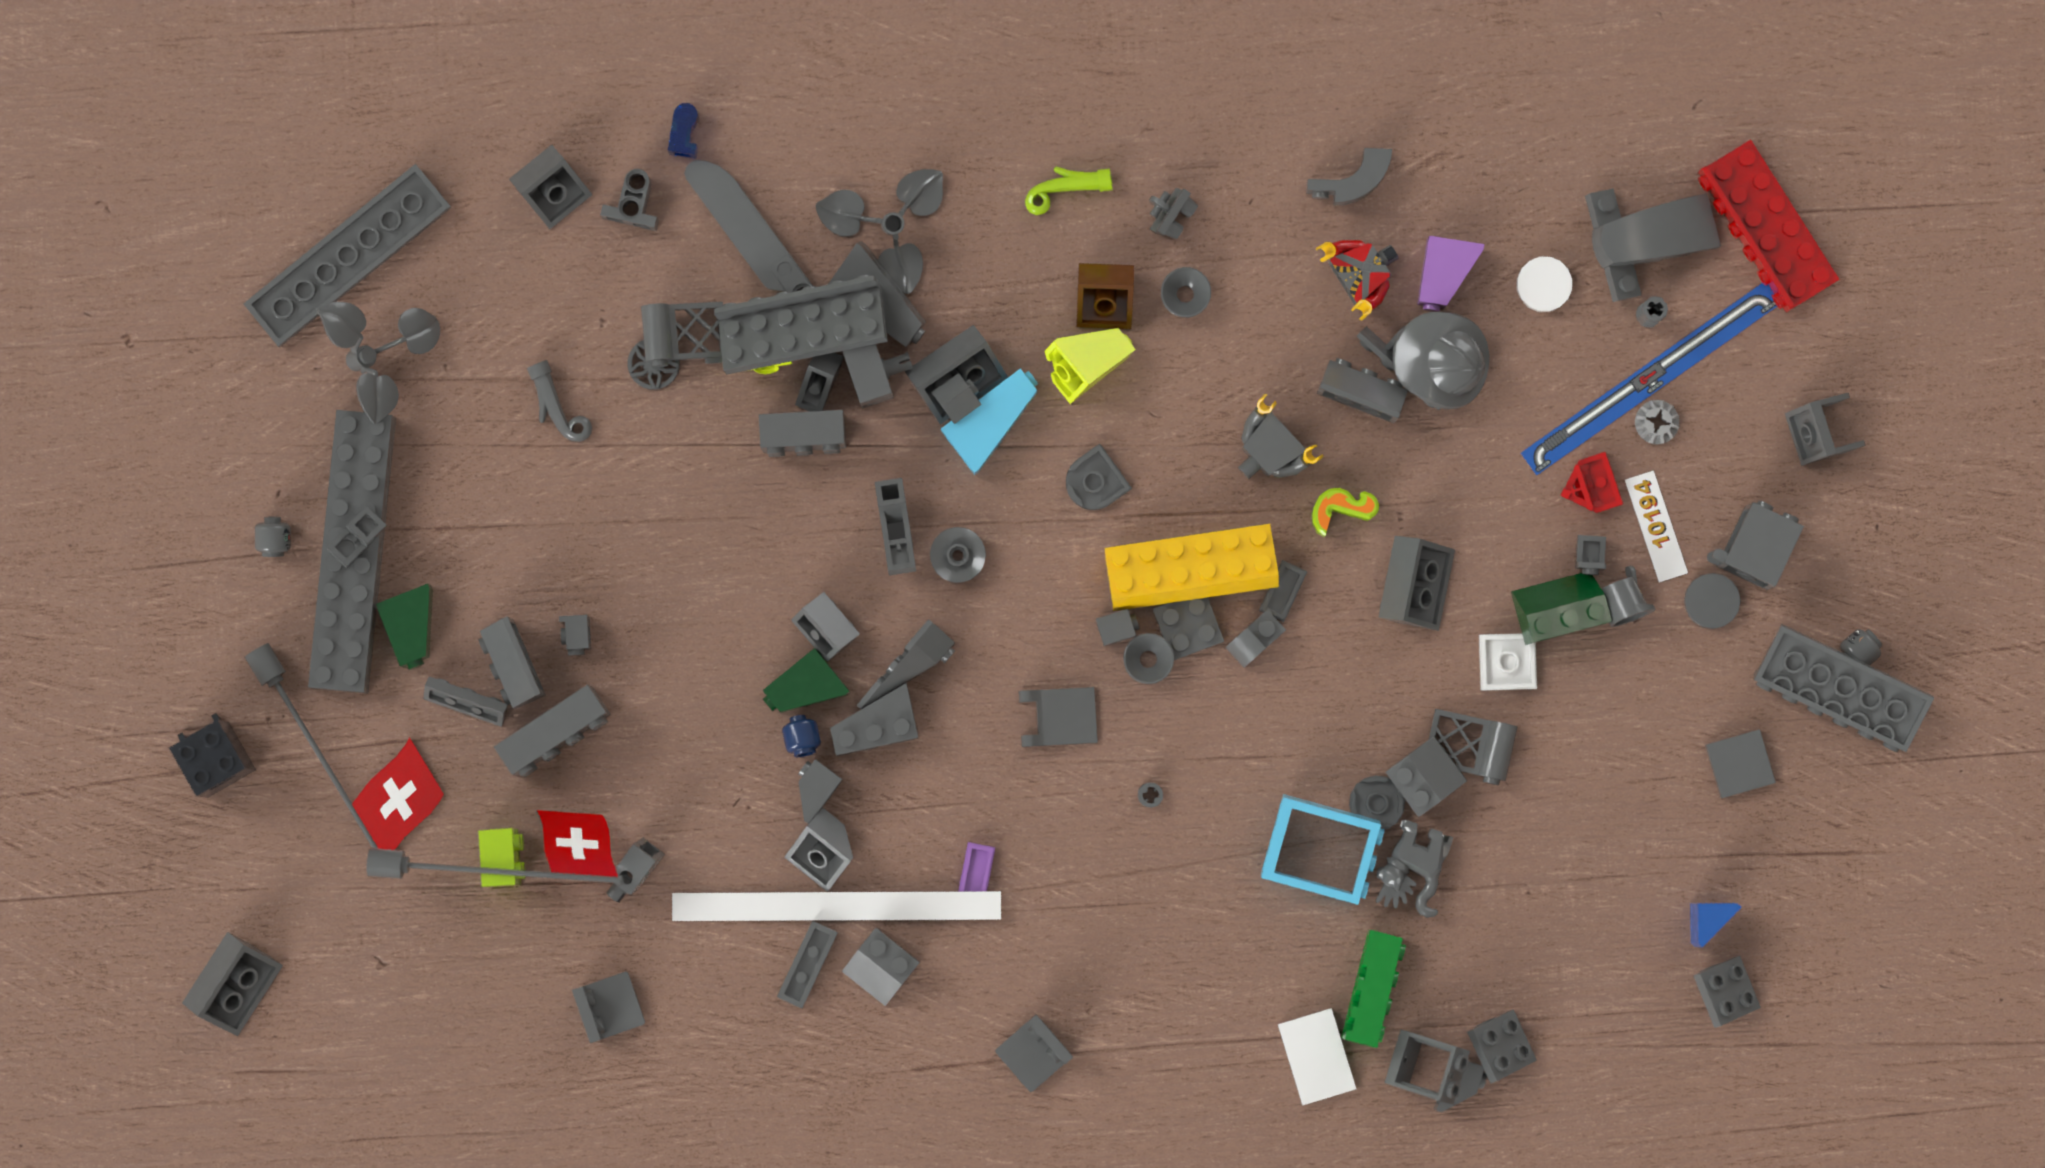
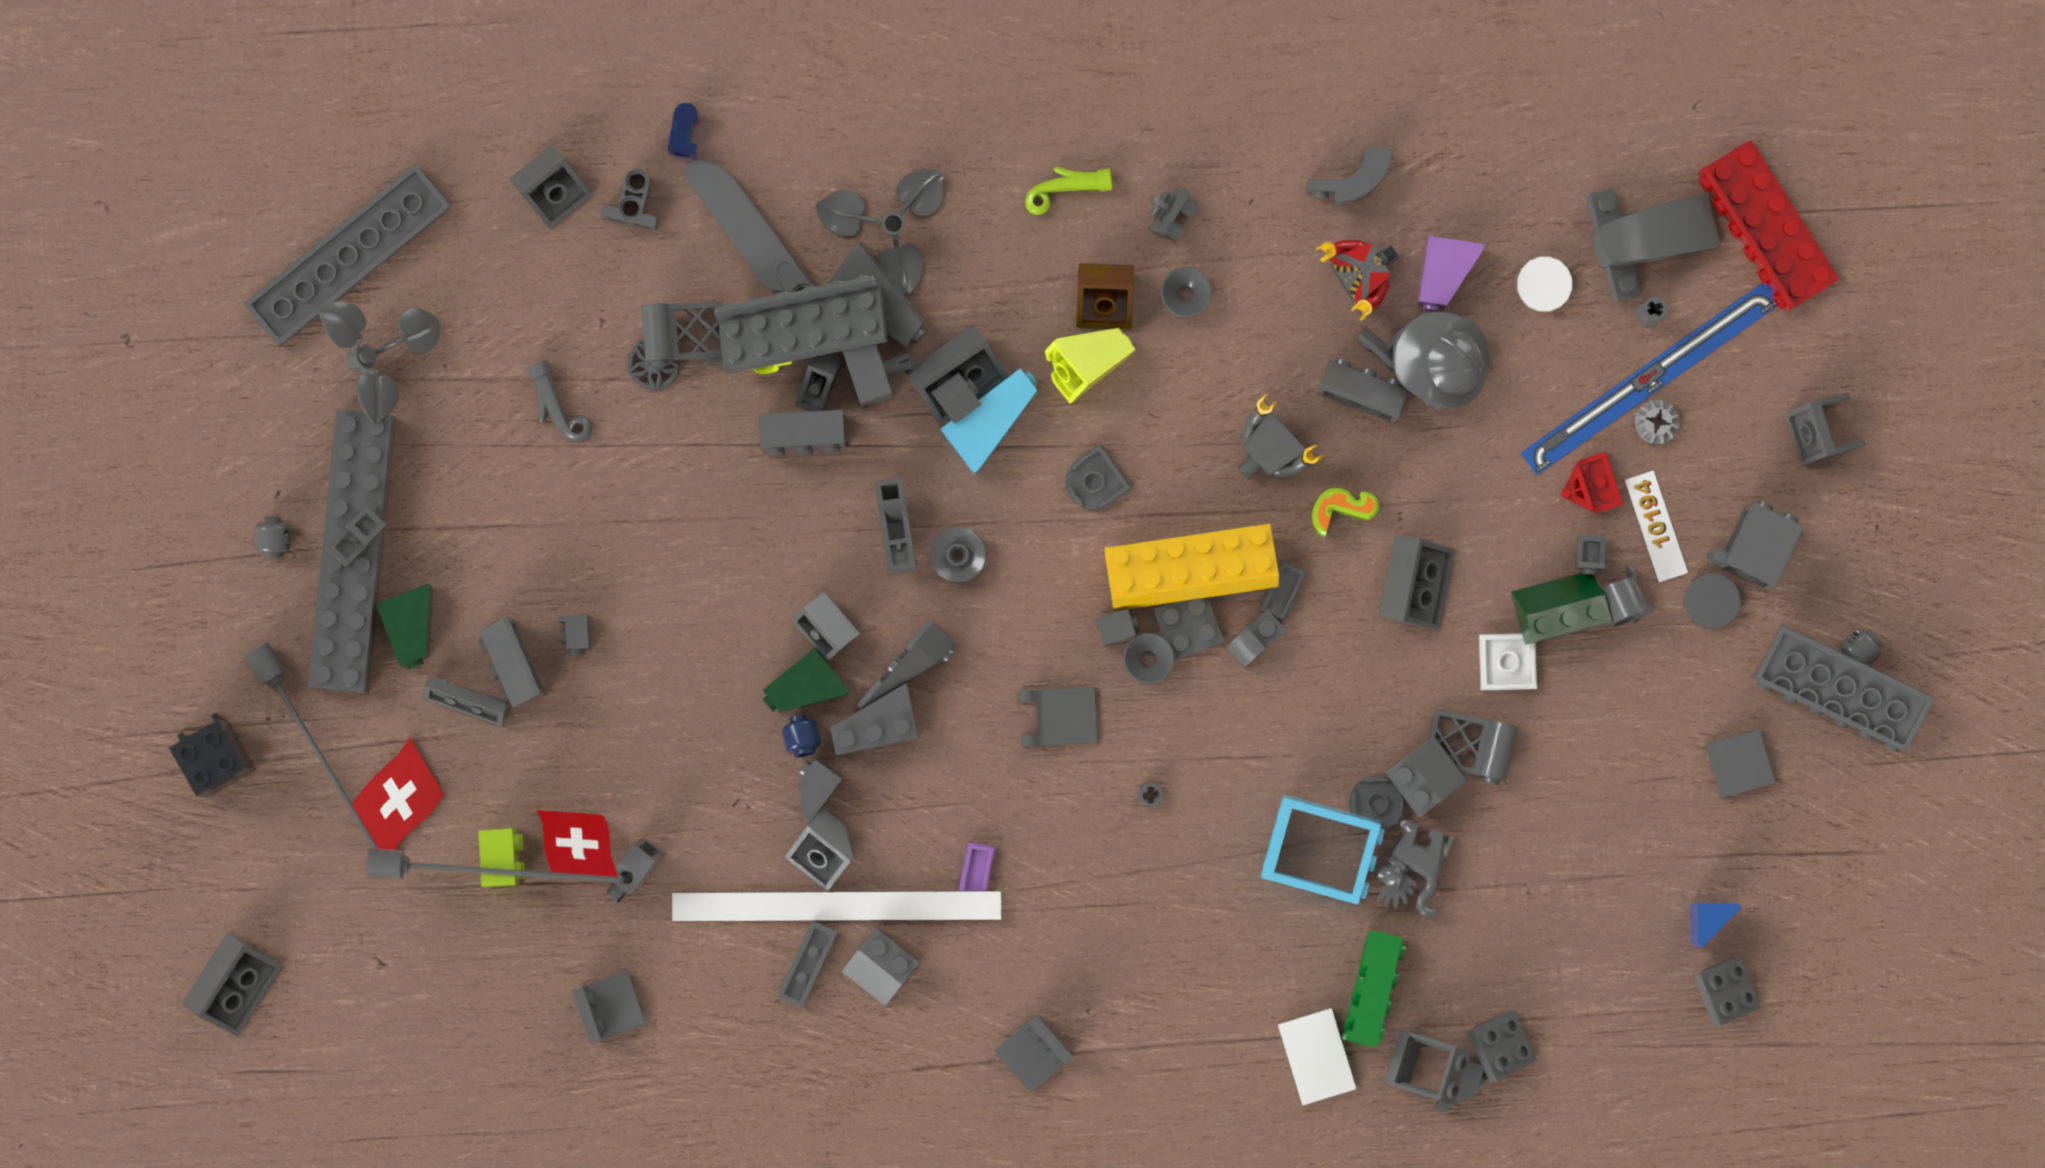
dark grey brick [494,684,611,778] -> none

